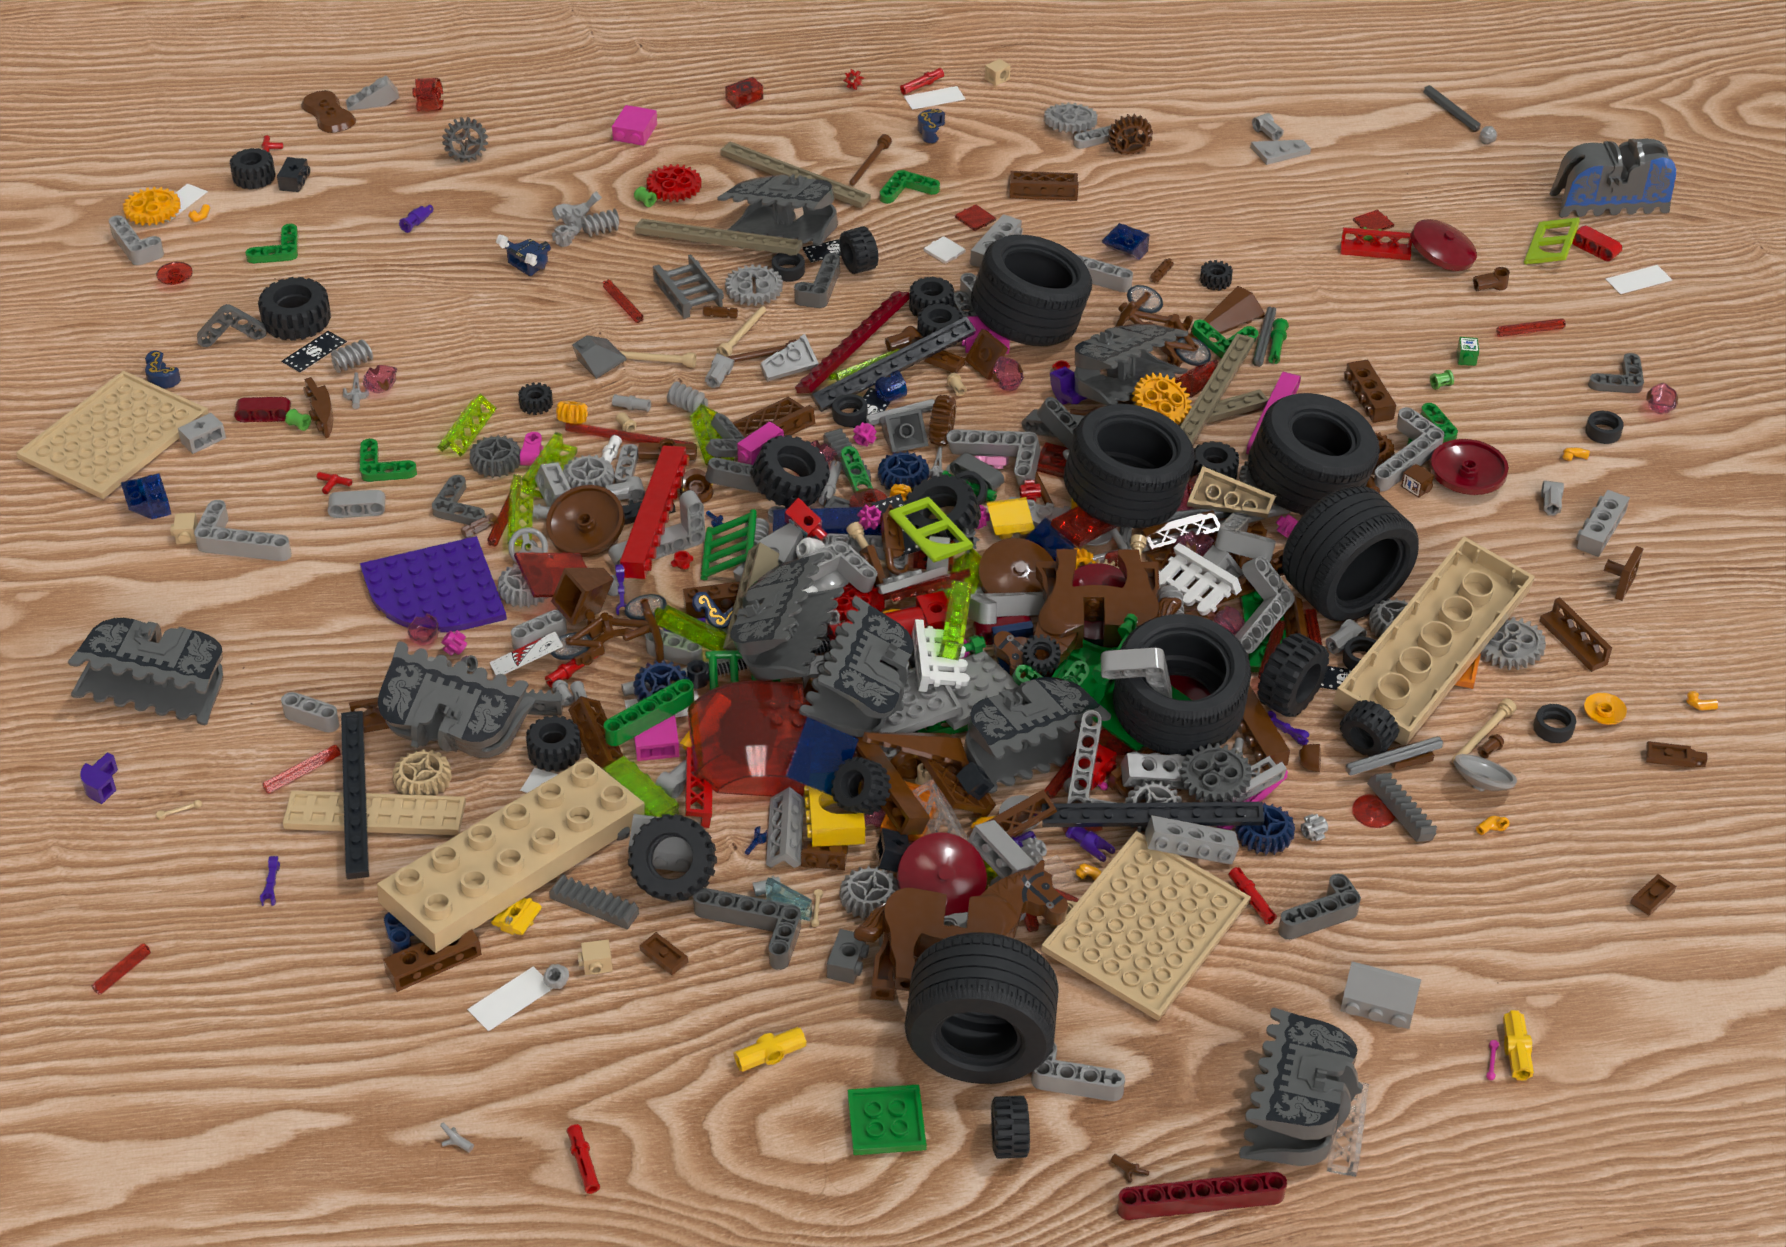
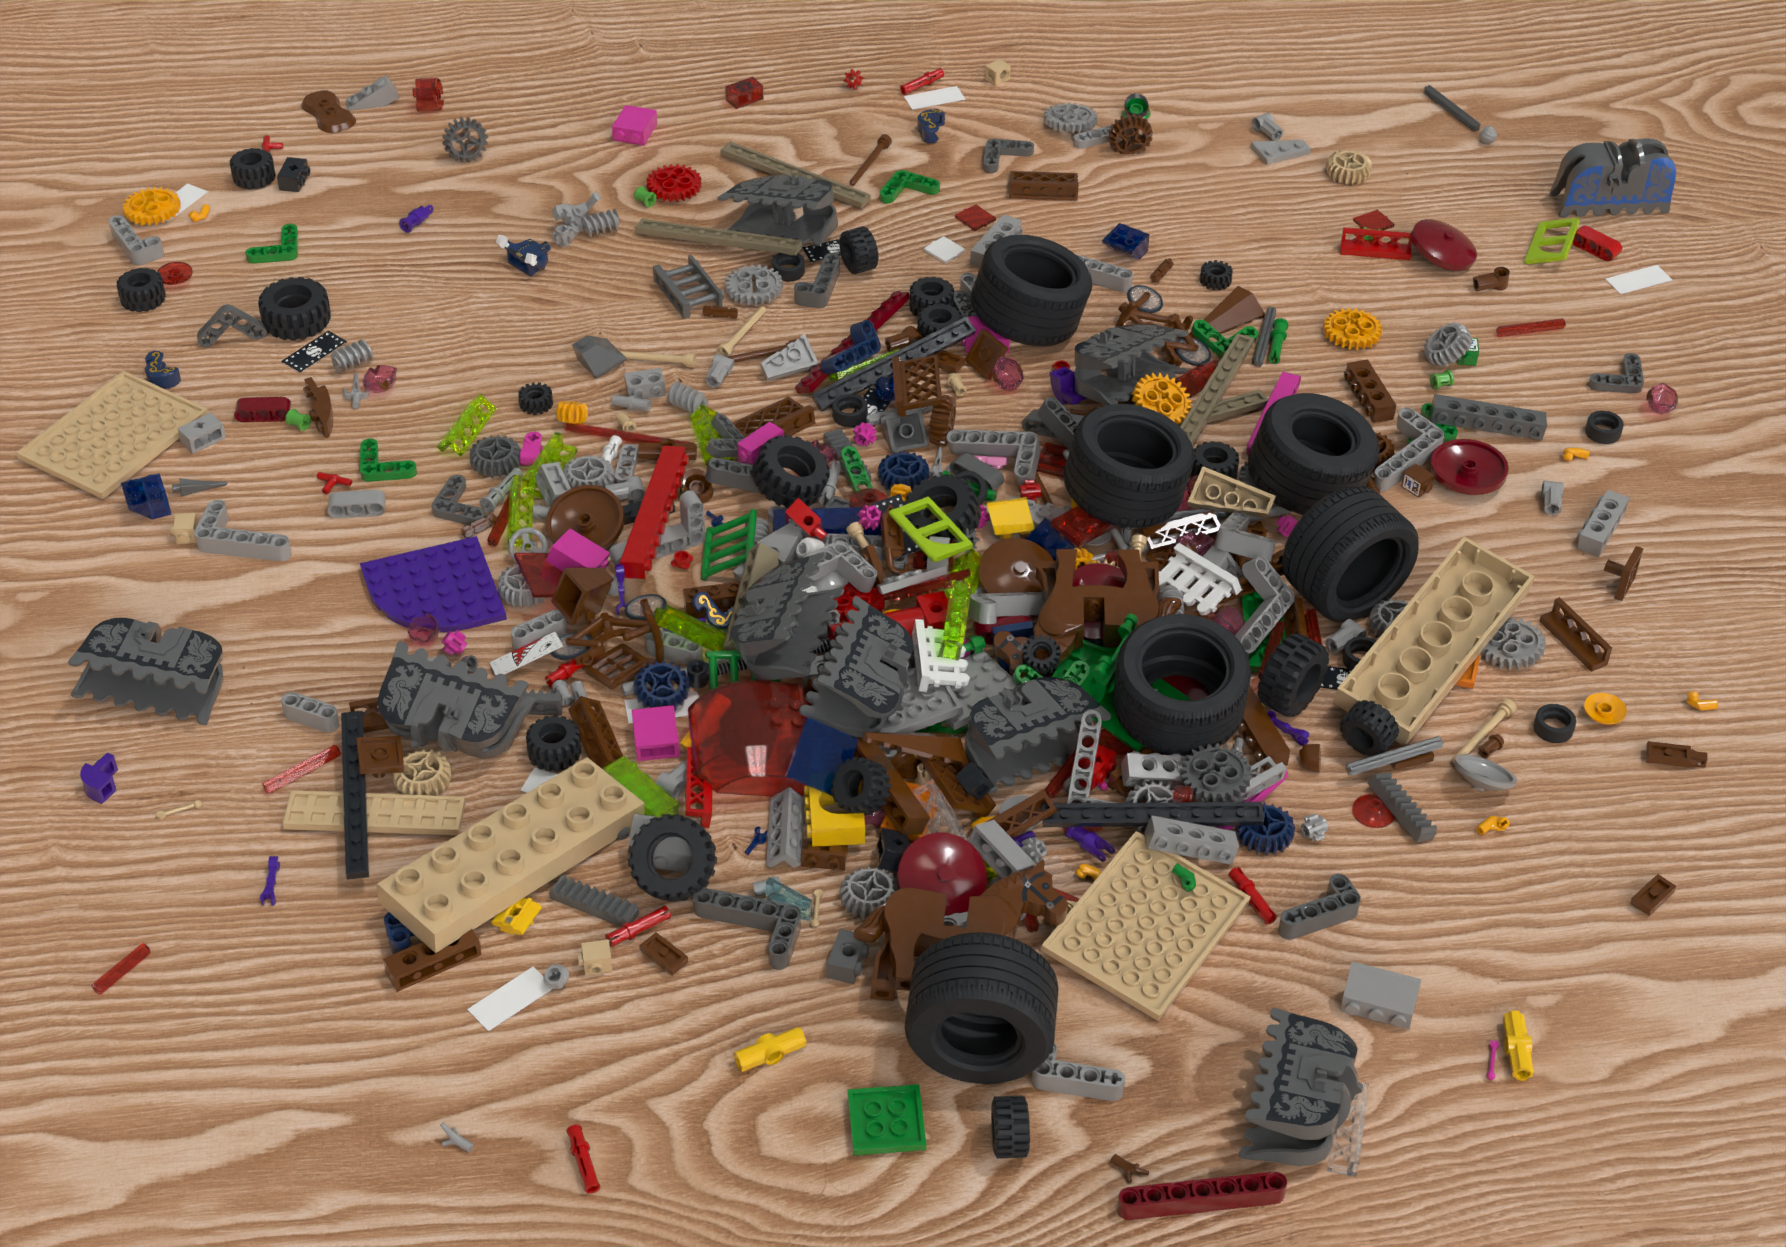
clear red axle [603,279,644,323] -> none
green beam [604,679,694,746] -> none
light grey beam [1101,648,1172,698] -> none
none -> black tyre [116,268,166,312]
none -> dark grey piece [172,478,227,497]
none -> reddish brown tile [356,736,404,778]
none -> light grey pin [480,468,523,513]
none -> dark pink brick [546,529,610,571]
none -> reddish brown piece [582,643,652,689]
none -> red pin [605,905,671,948]
none -> light grey brick [624,368,666,399]
none -> dark blue beam [821,320,881,375]
none -> reddish brown fence [892,355,942,417]
none -> dark grey beam [983,139,1034,173]
none -> piece [1122,93,1151,119]
none -> green arm [1171,863,1196,892]
none -> clear red bush [1173,785,1193,802]
none -> light orange gear [1323,307,1383,350]
none -> tan gear [1326,149,1372,186]
none -> light grey gear [1423,322,1472,367]
none -> dark grey brick [1430,394,1547,440]

